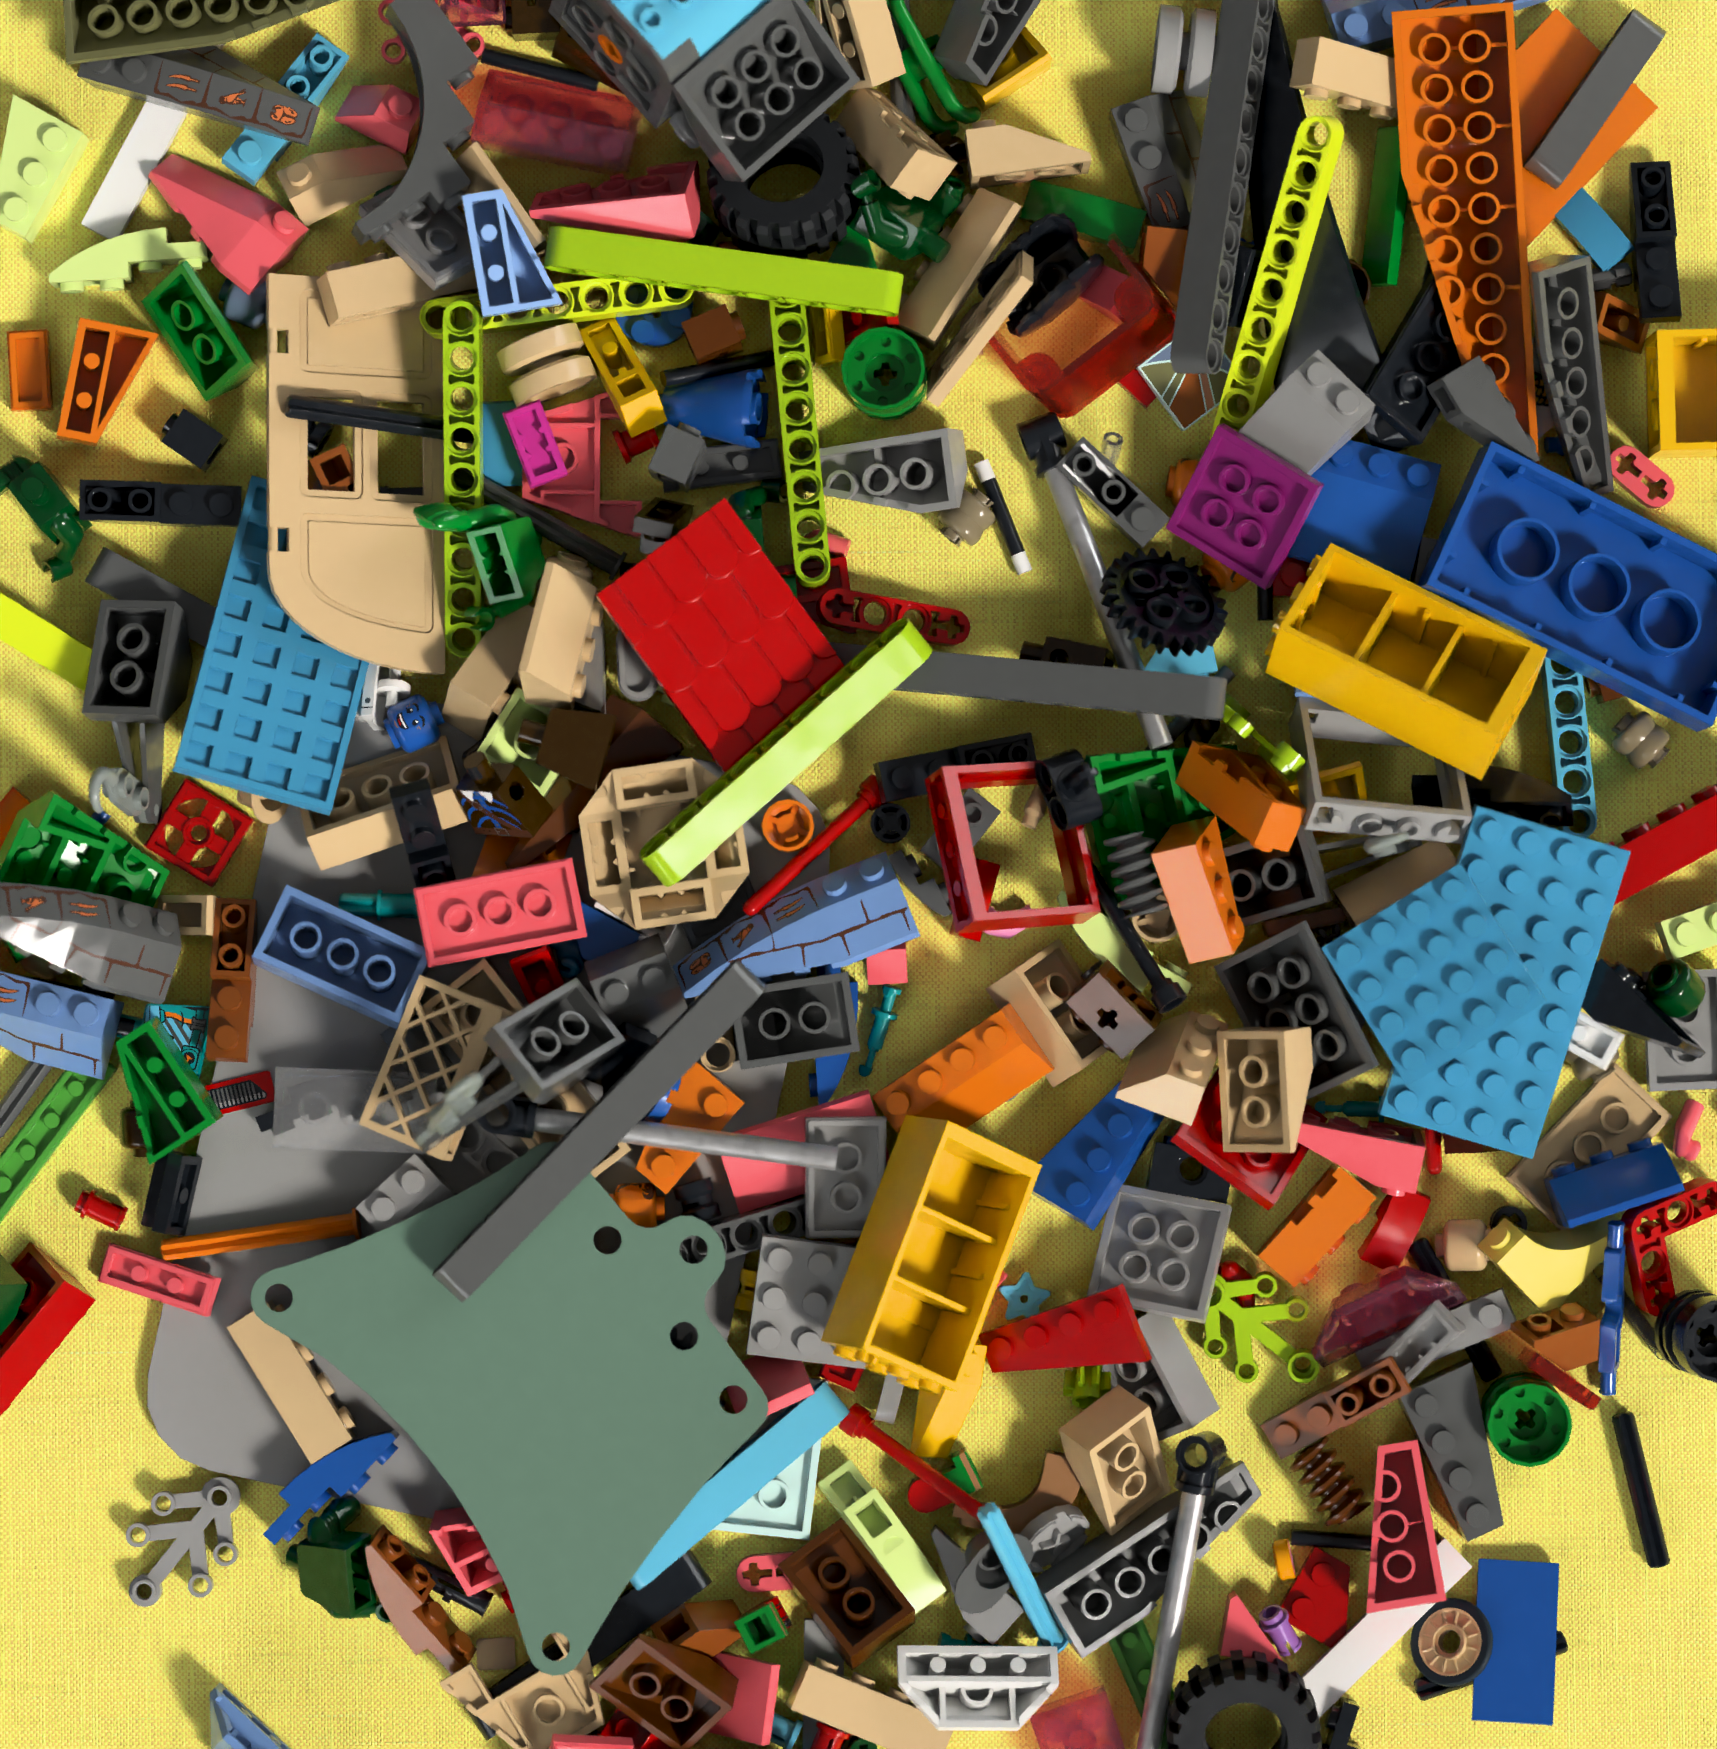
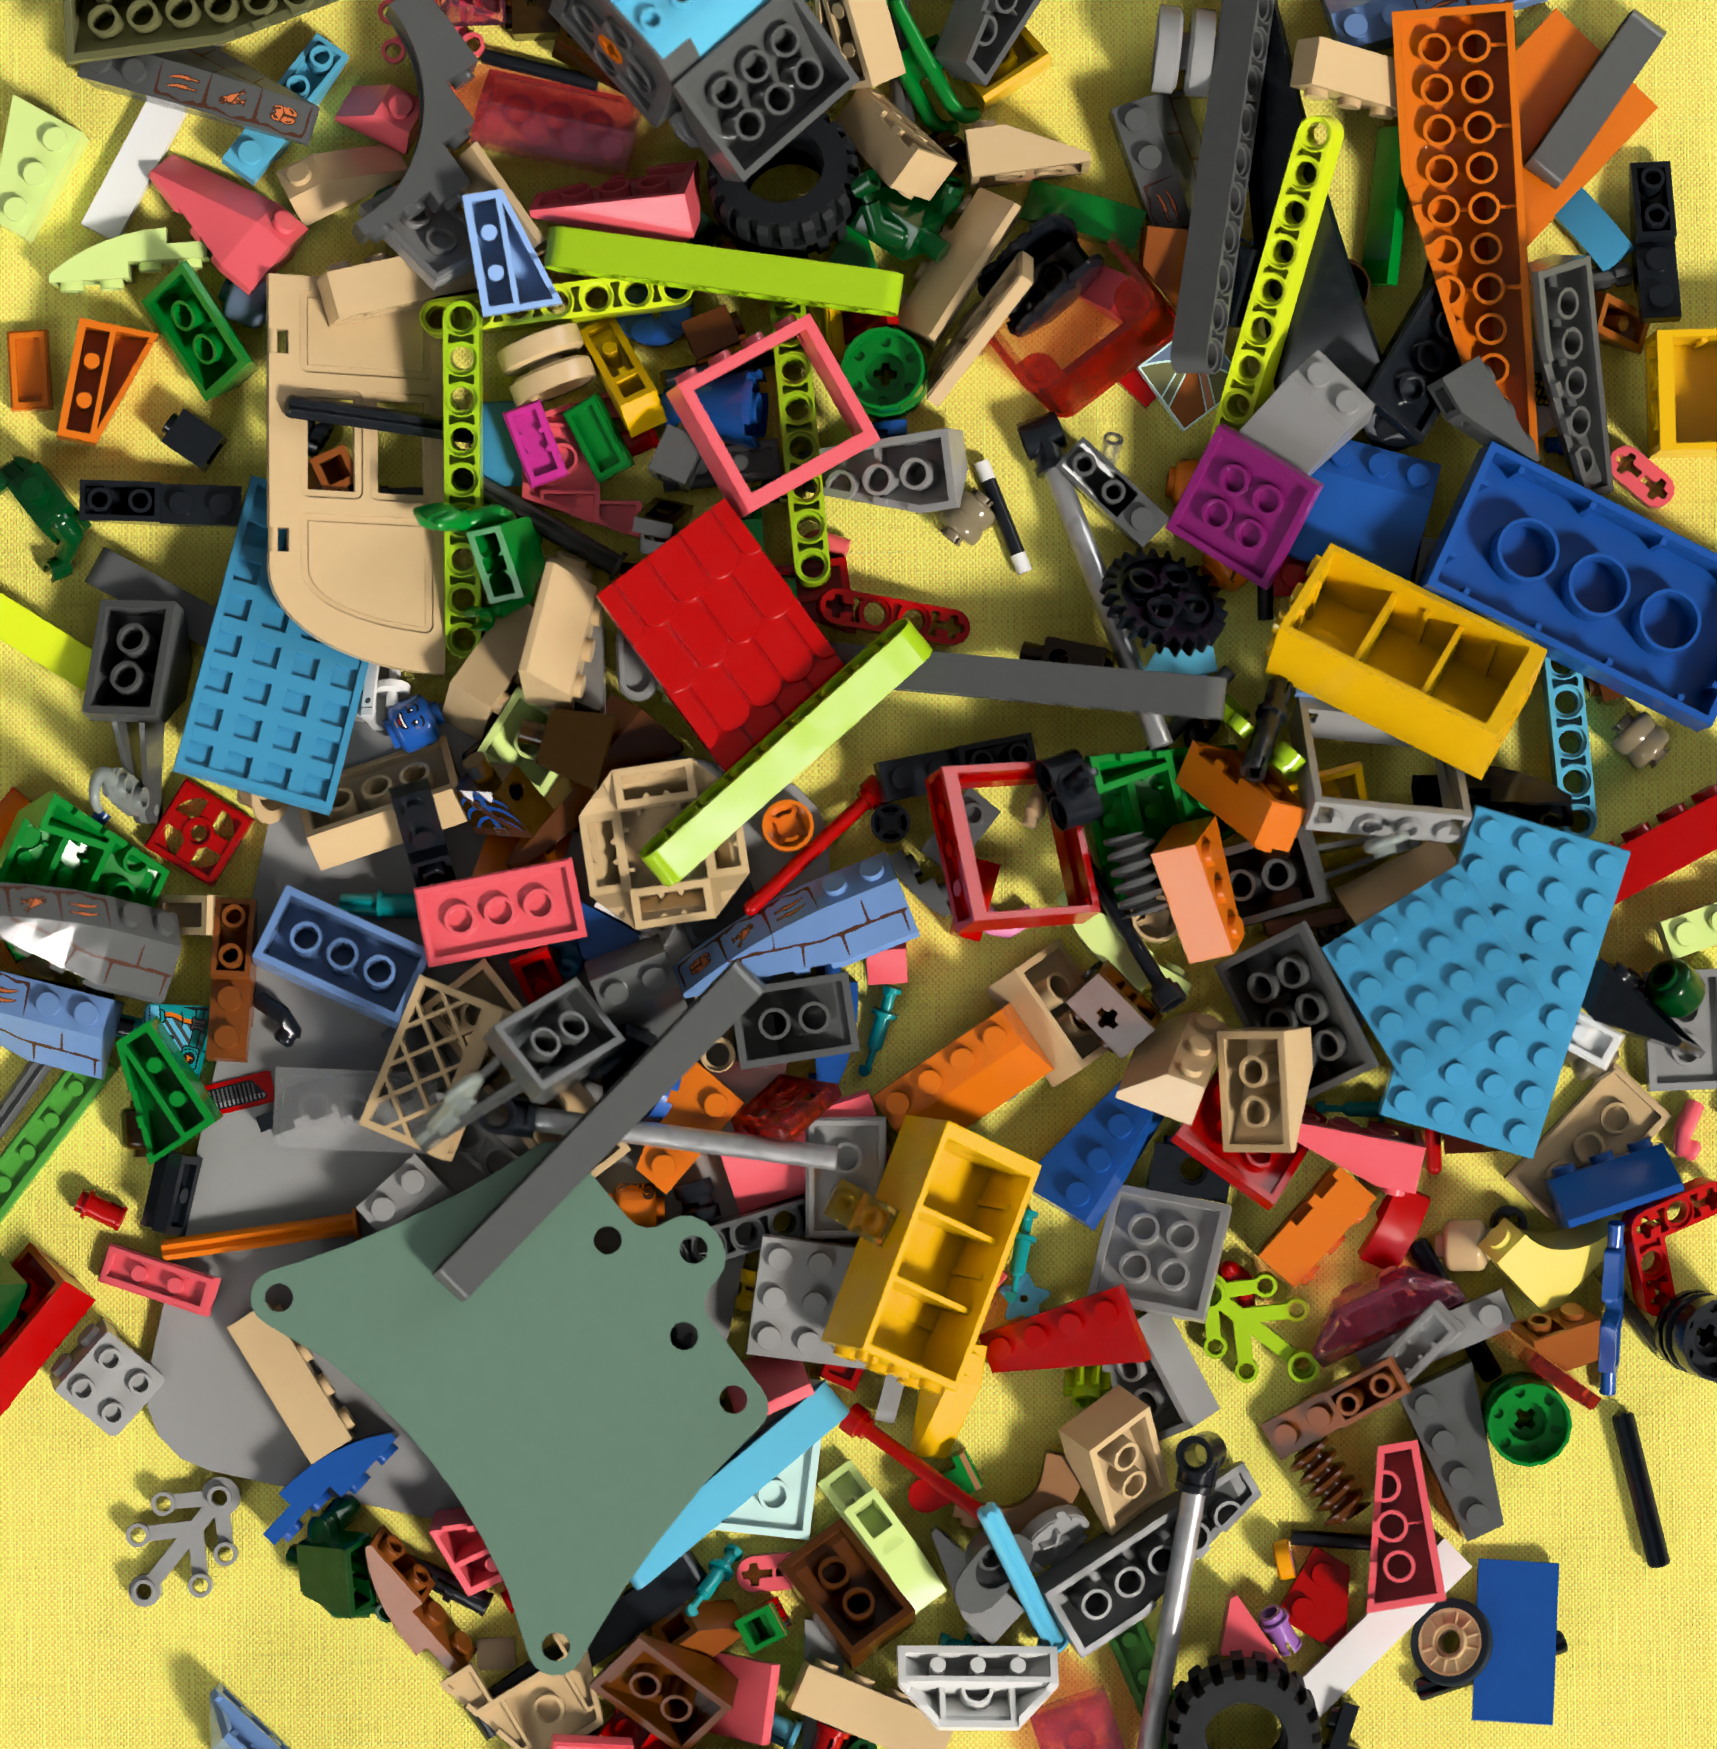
none -> light grey bracket [49,1317,164,1436]
none -> black arm [253,991,302,1048]
none -> green tile [562,394,635,483]
none -> coral window [666,313,881,519]
none -> teal piece [685,1543,743,1617]
none -> clear red piece [731,1074,842,1142]
none -> clear yellow slope [823,1178,900,1248]
none -> blue tile [872,419,907,439]
none -> teal piece [1005,1209,1038,1303]
none -> black pin [1240,677,1294,782]

